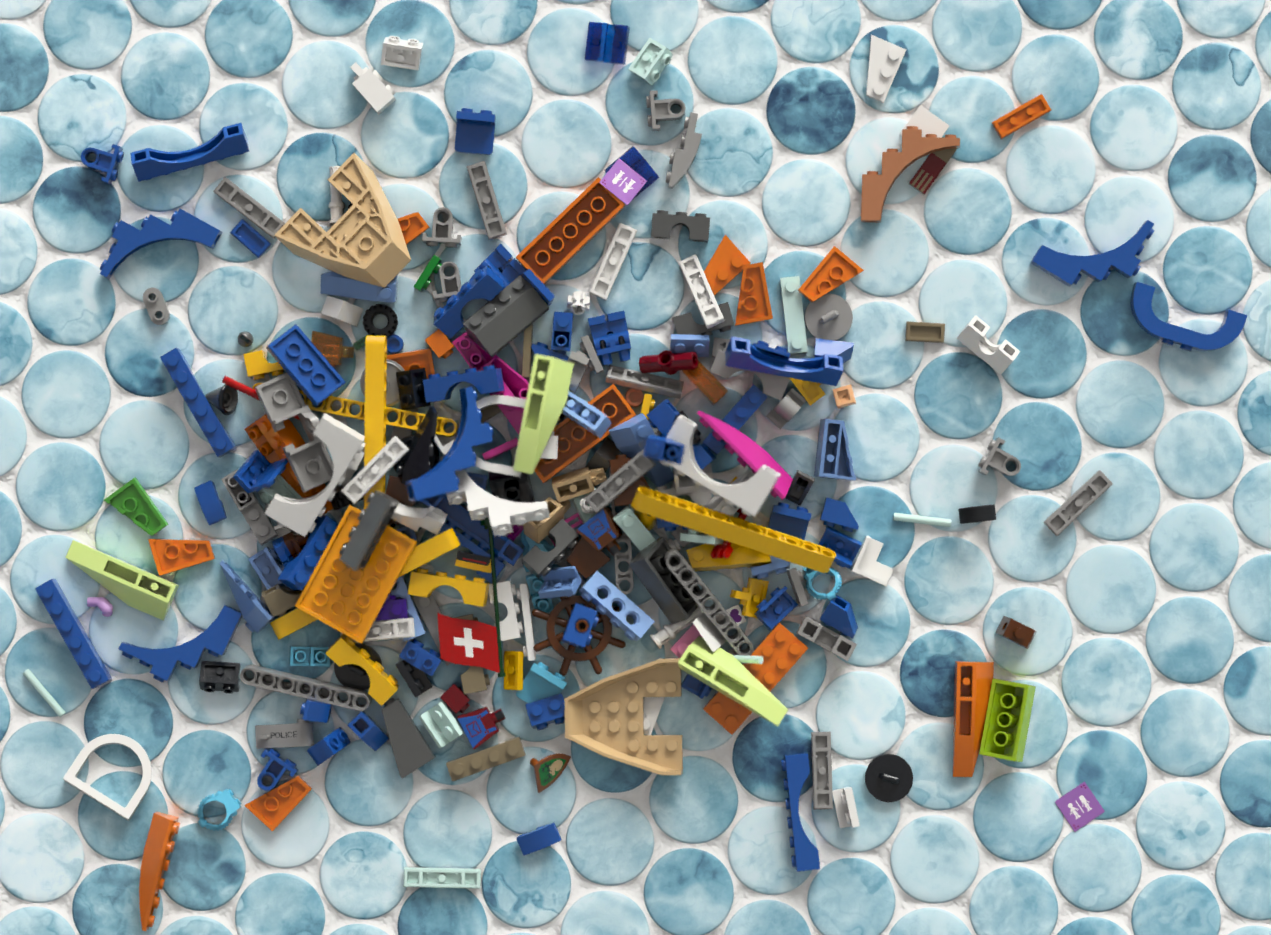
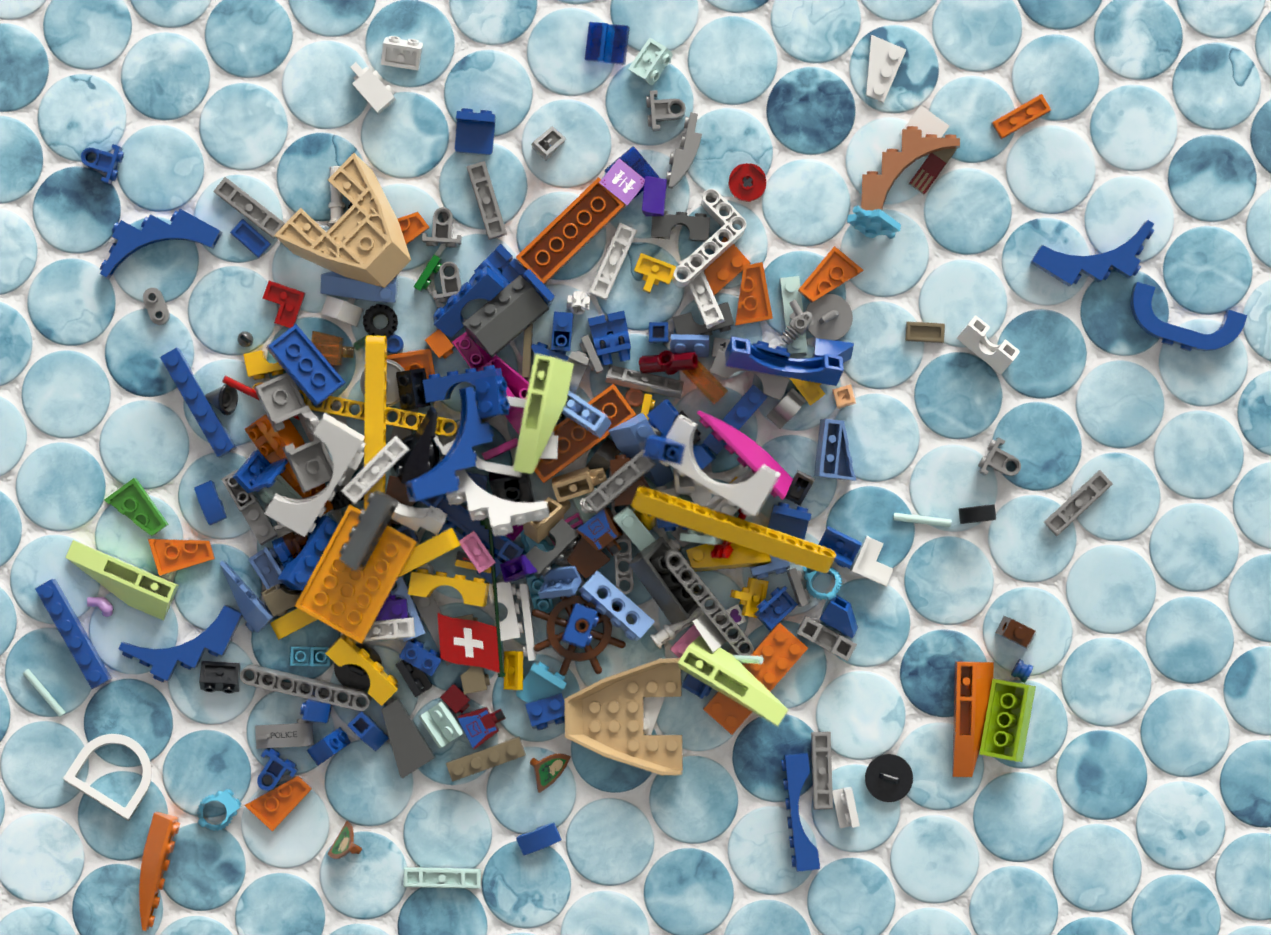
blue arch [130,123,249,182] -> none
blue slope [820,498,859,533] -> none
medium lavender sticker [1055,781,1105,832] -> none
none -> red plate [263,281,306,328]
none -> shield [328,821,362,859]
none -> bright pink plate [459,531,496,574]
none -> blue bracket [475,376,510,419]
none -> dark purple slope [500,555,537,583]
none -> light grey slope [531,126,566,160]
none -> yellow hinge [634,253,676,293]
none -> dark purple slope [642,176,667,217]
none -> blue brick [649,322,668,343]
none -> white beam [672,189,747,288]
none -> red plate [728,163,767,202]
none -> light grey piece [781,299,815,345]
none -> medium azure plate [847,205,901,239]
none -> blue wheel [1011,659,1034,683]

